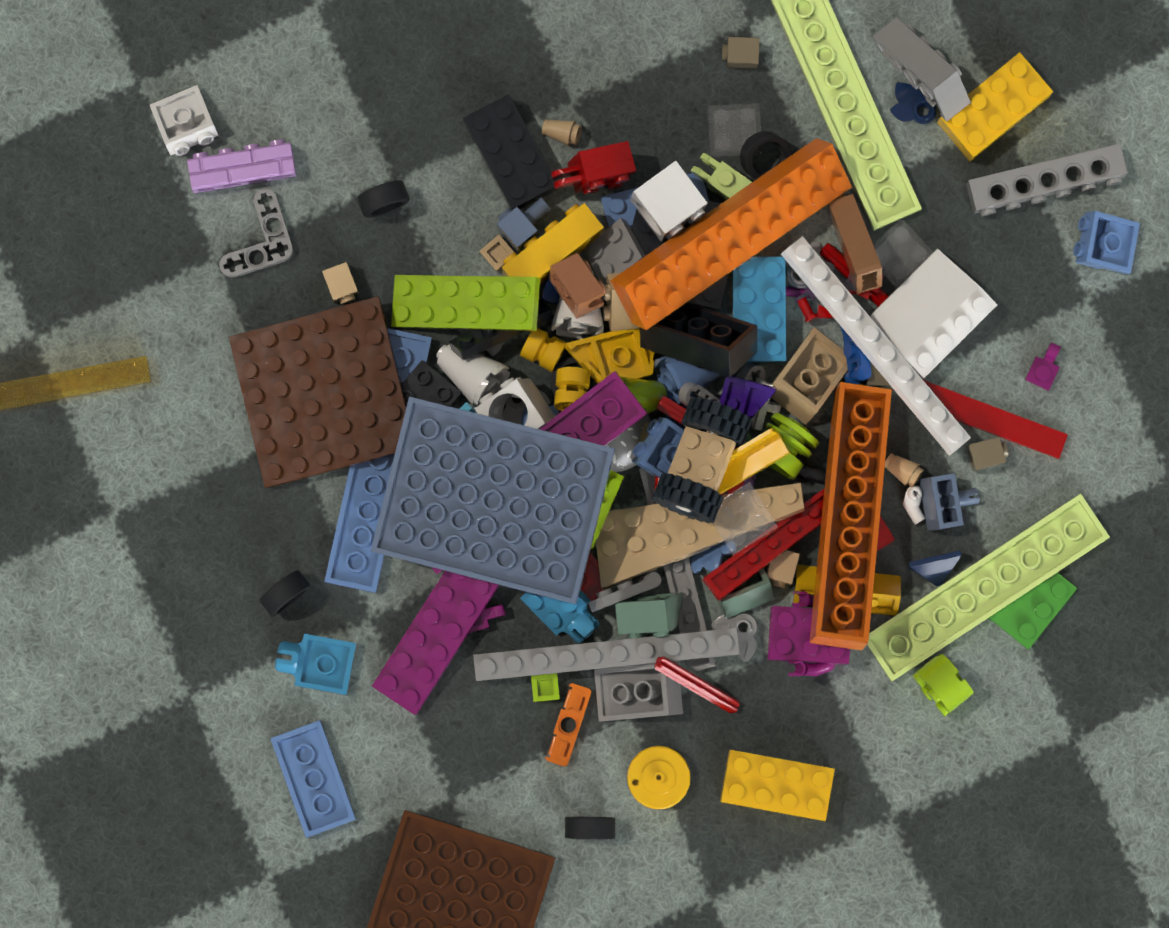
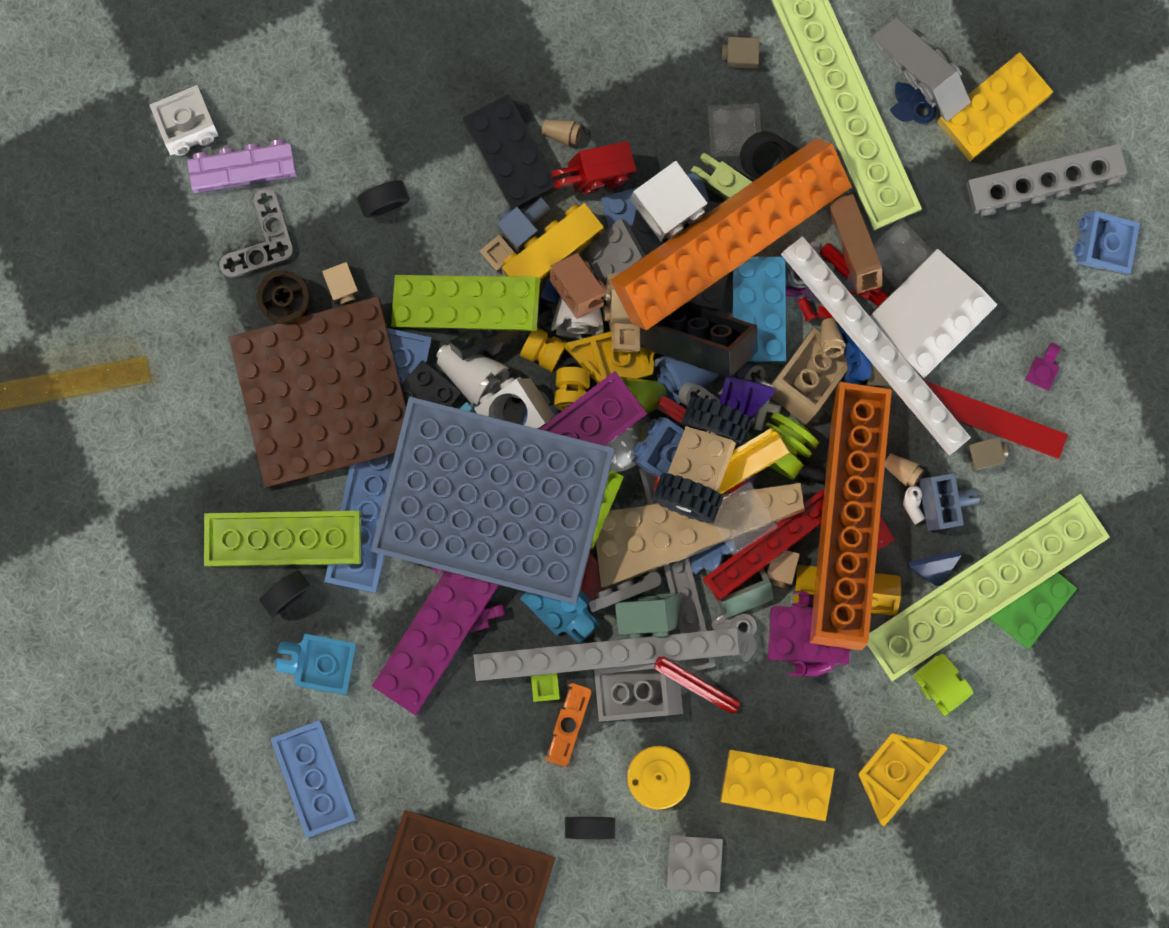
none -> lime plate [204,511,361,567]
none -> dark brown brick [256,270,311,324]
none -> tan plate [612,323,640,352]
none -> light grey plate [667,835,723,892]
none -> tan cone [820,318,846,358]
none -> yellow wing [858,733,948,827]

